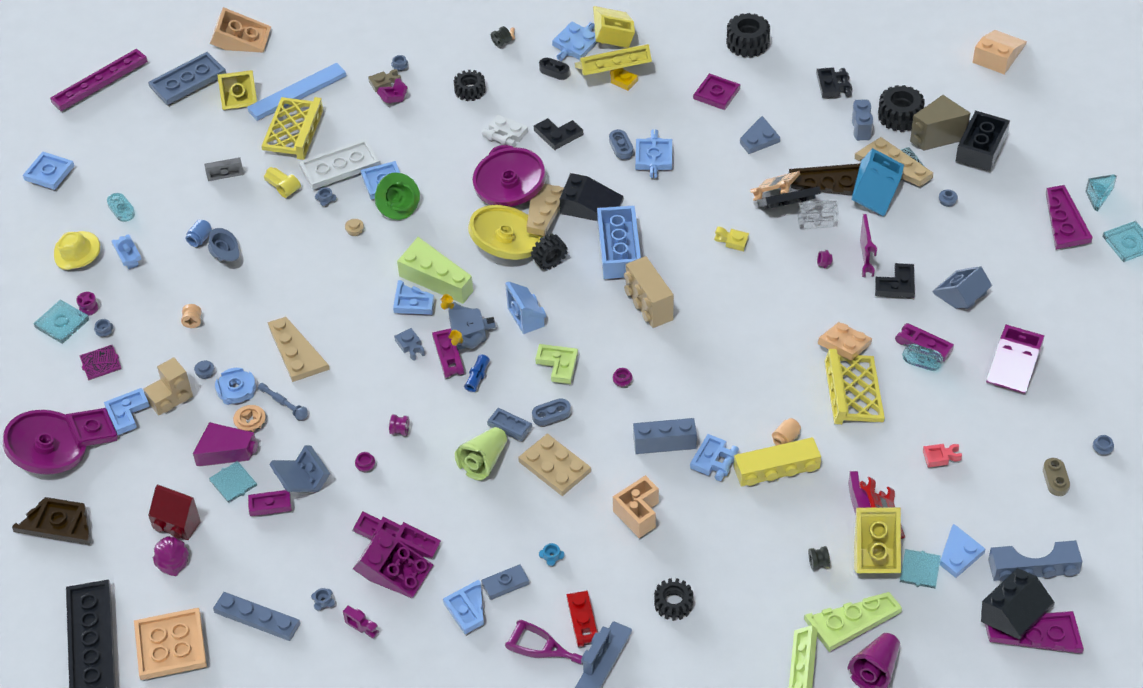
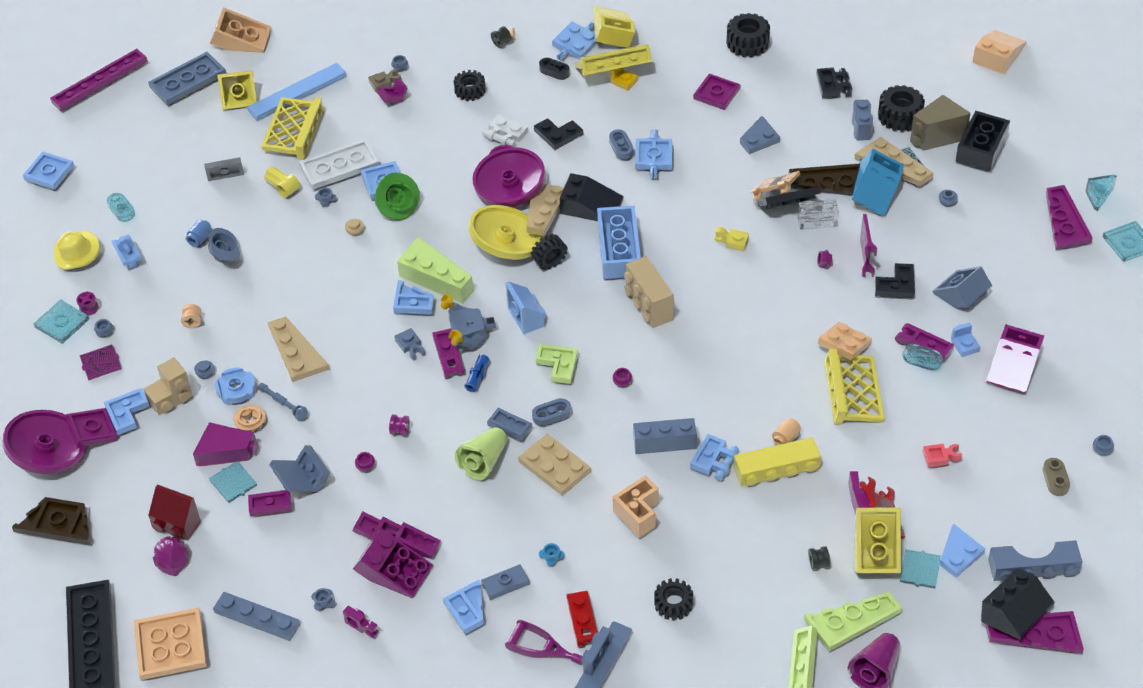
none -> light blue bracket [951,323,980,357]

